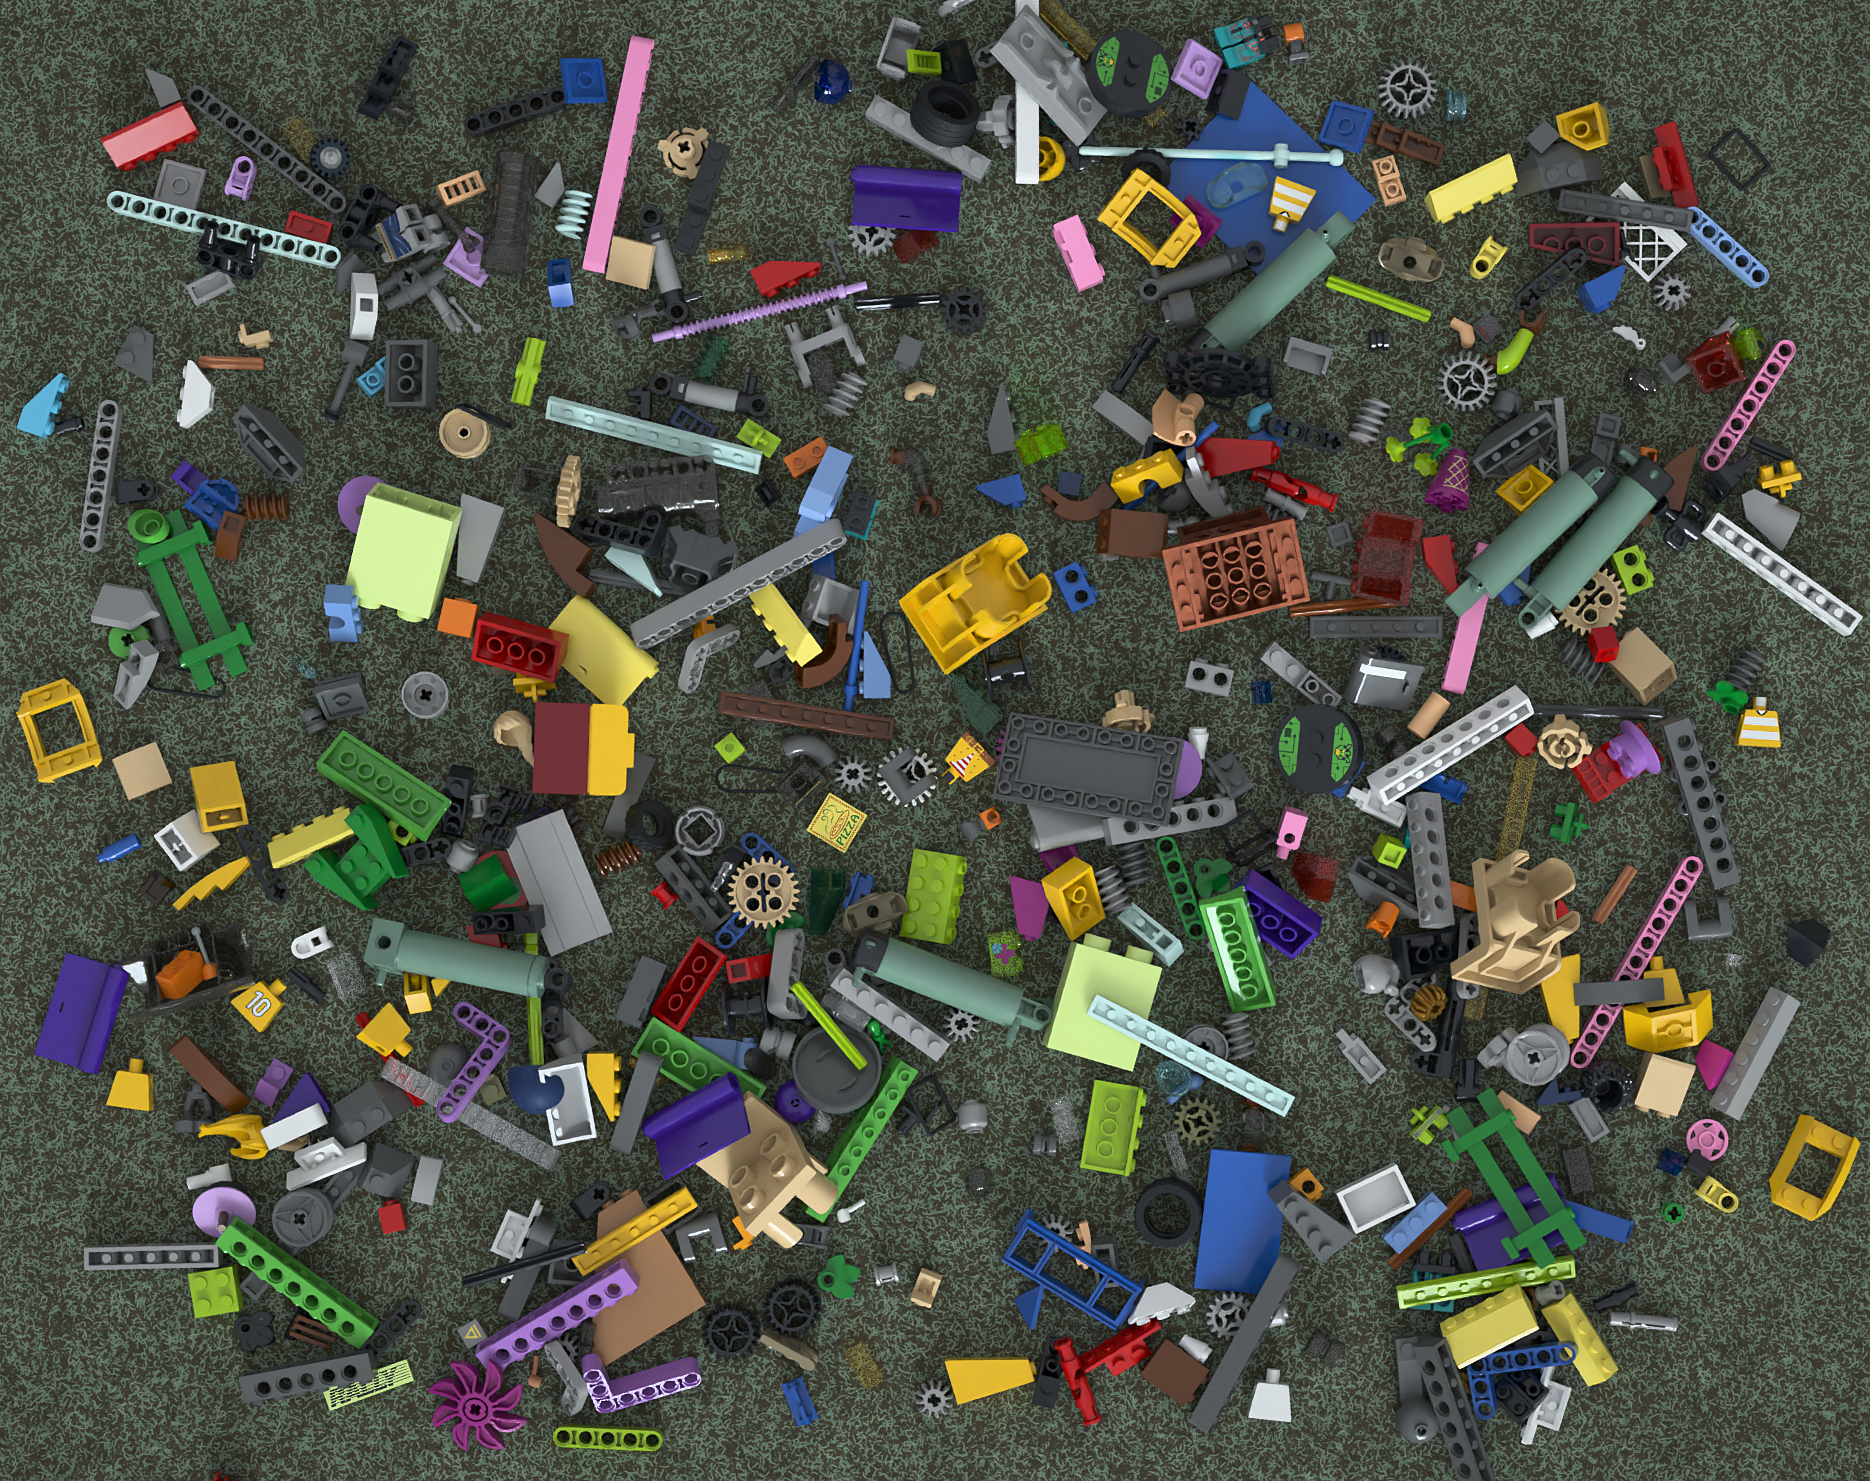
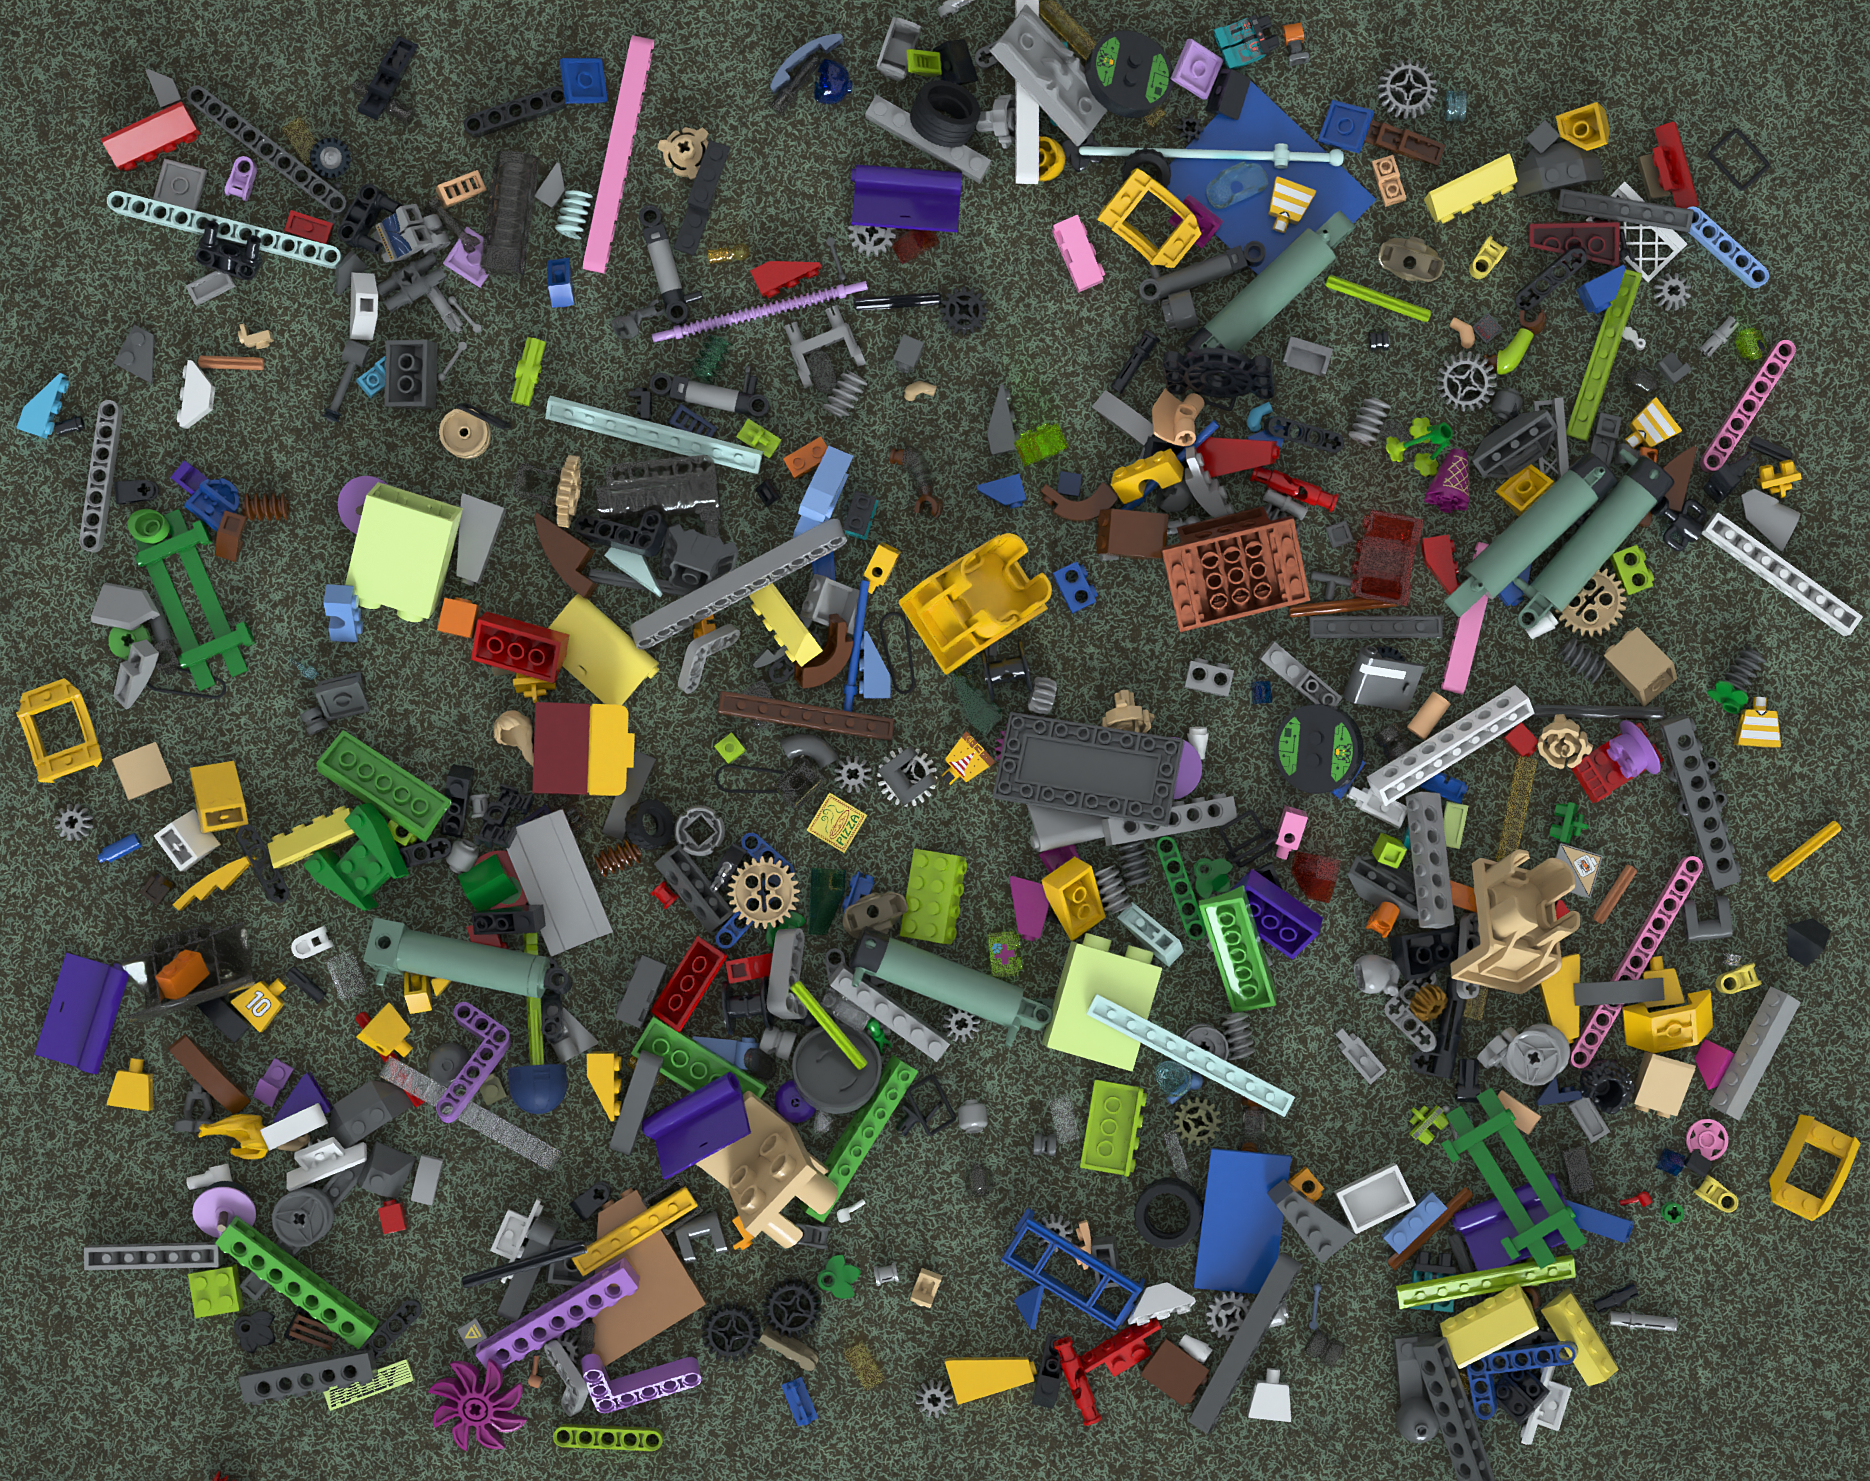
hinge [191,927,222,980] -> none
dark grey wedge [232,403,306,483] -> none
light grey wheel [401,672,450,719] -> none
light grey slope [538,1053,597,1146] -> none
tan tile [606,235,656,290] -> none
leg [959,806,1004,842] -> none
dark grey bracket [1206,752,1254,800] -> none
light grey bush [1535,1280,1565,1305] -> none
red brick [1587,626,1620,663] -> none
clear red slope [1686,330,1746,394] -> none
none -> light grey gear [55,804,93,841]
none -> black slope [189,981,252,1043]
none -> light grey hinge [437,342,467,381]
none -> sand blue slope [770,33,843,94]
none -> yellow torso [863,542,902,594]
none -> light grey gear [1028,677,1057,714]
none -> sand blue hinge [1309,1283,1322,1330]
none -> yellowish green tile [1443,801,1468,849]
none -> tile [1555,843,1603,898]
none -> lime tile [1566,269,1642,442]
none -> red hand [1619,1191,1652,1207]
none -> torso [1624,397,1682,449]
none -> light yellow piece [1715,962,1762,994]
none -> yellow axle [1767,821,1841,882]

